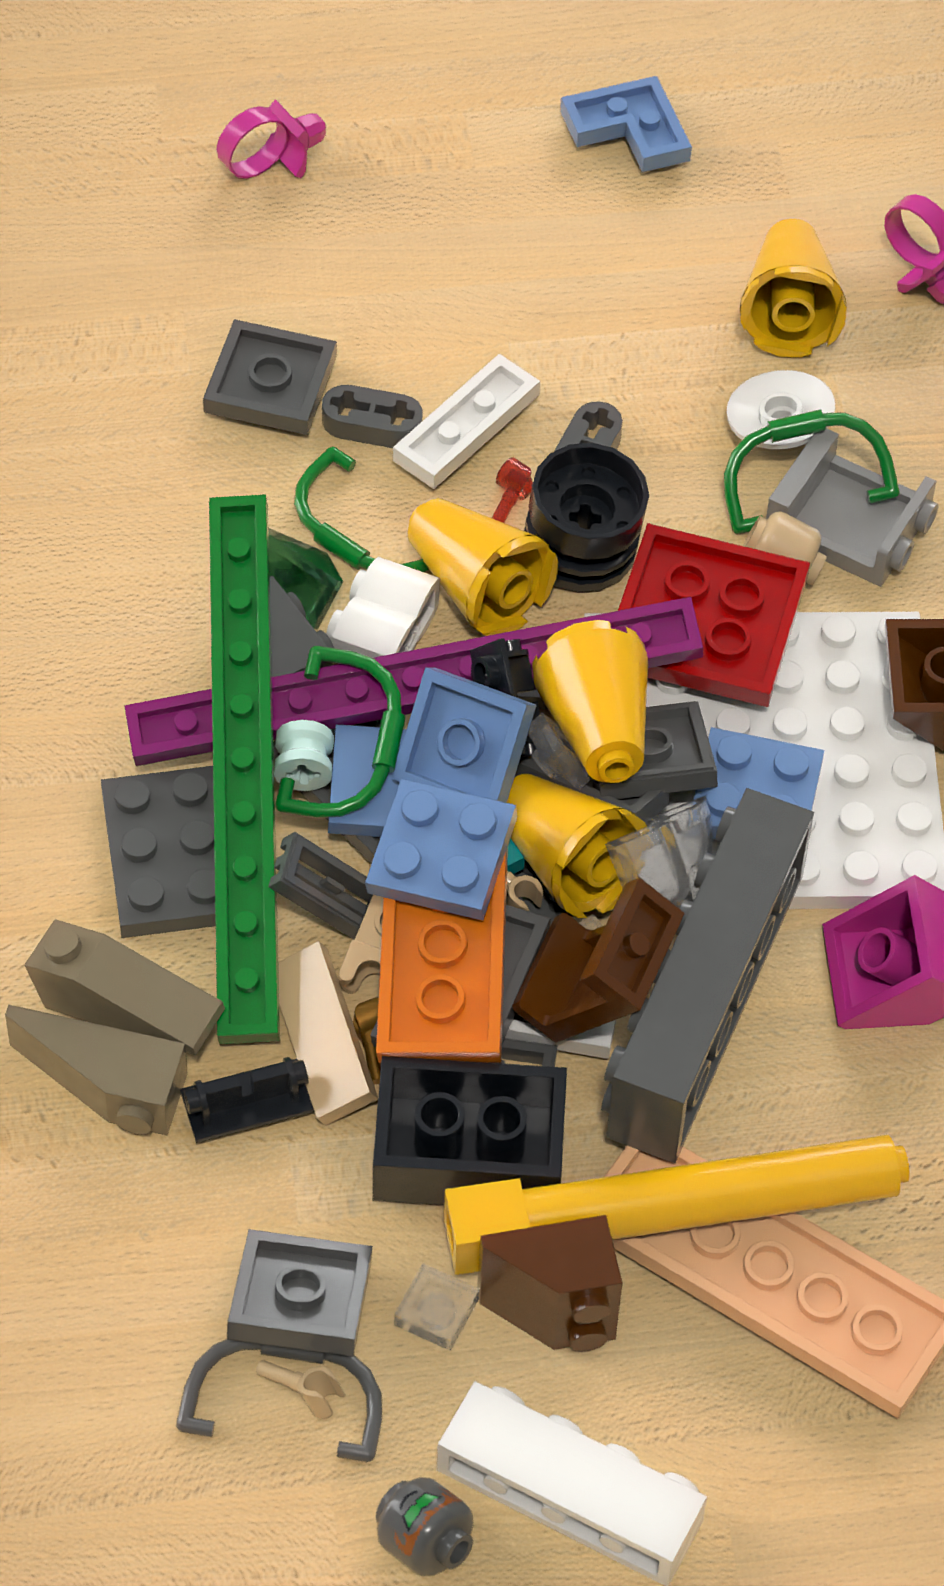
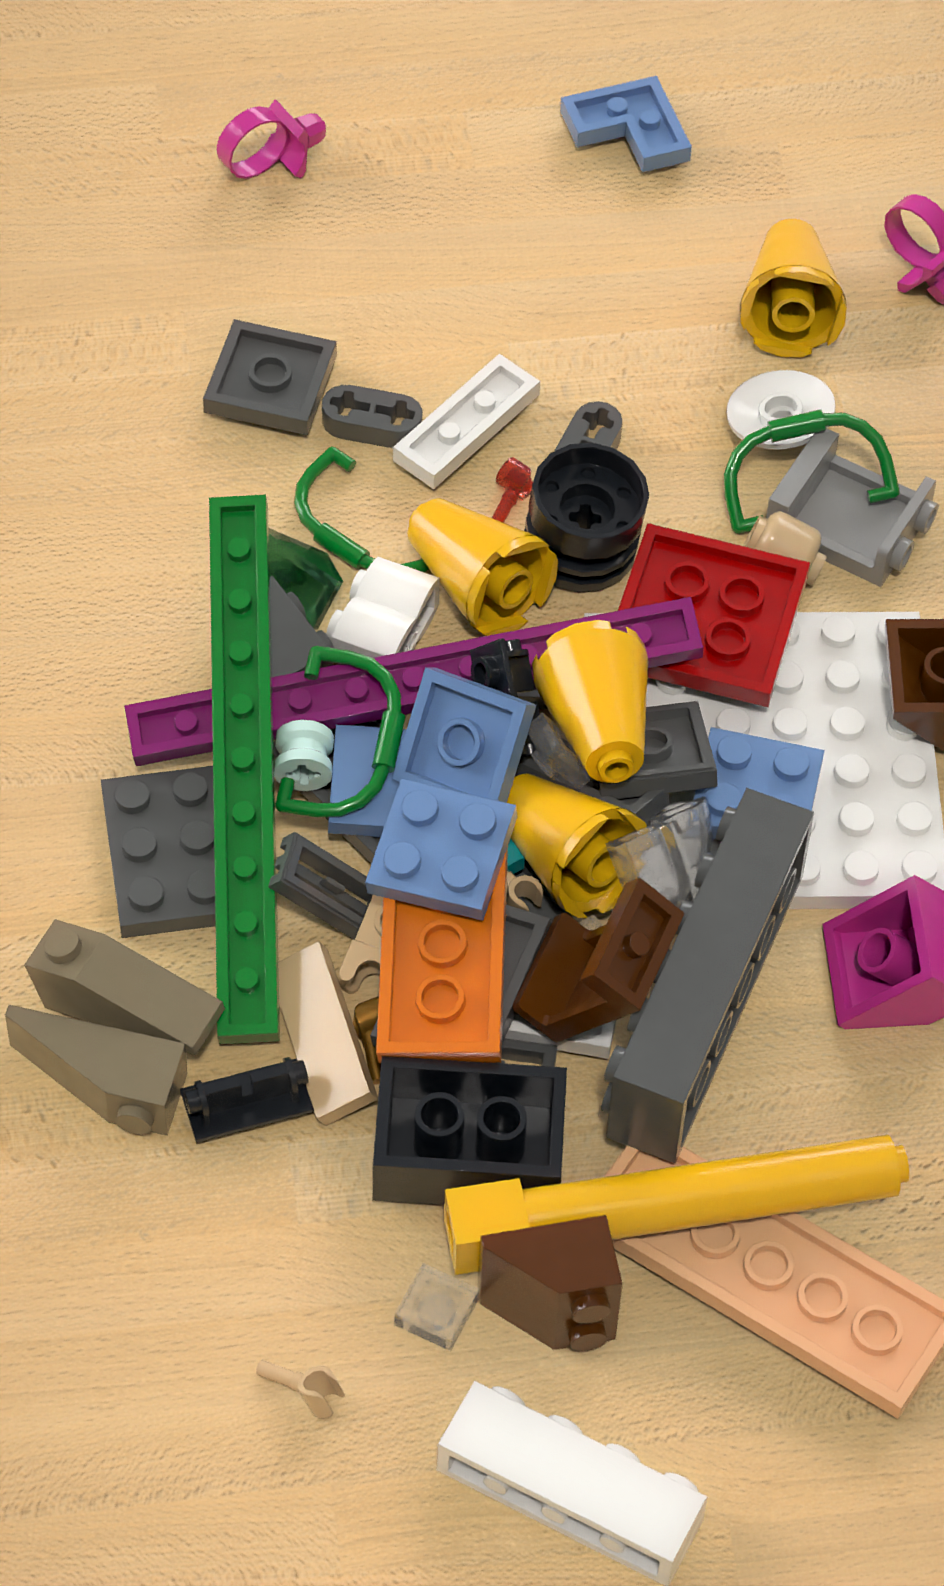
dark grey piece [176,1339,382,1462] -> none
plate [227,1229,373,1357] -> none
dark grey head [376,1477,474,1576] -> none

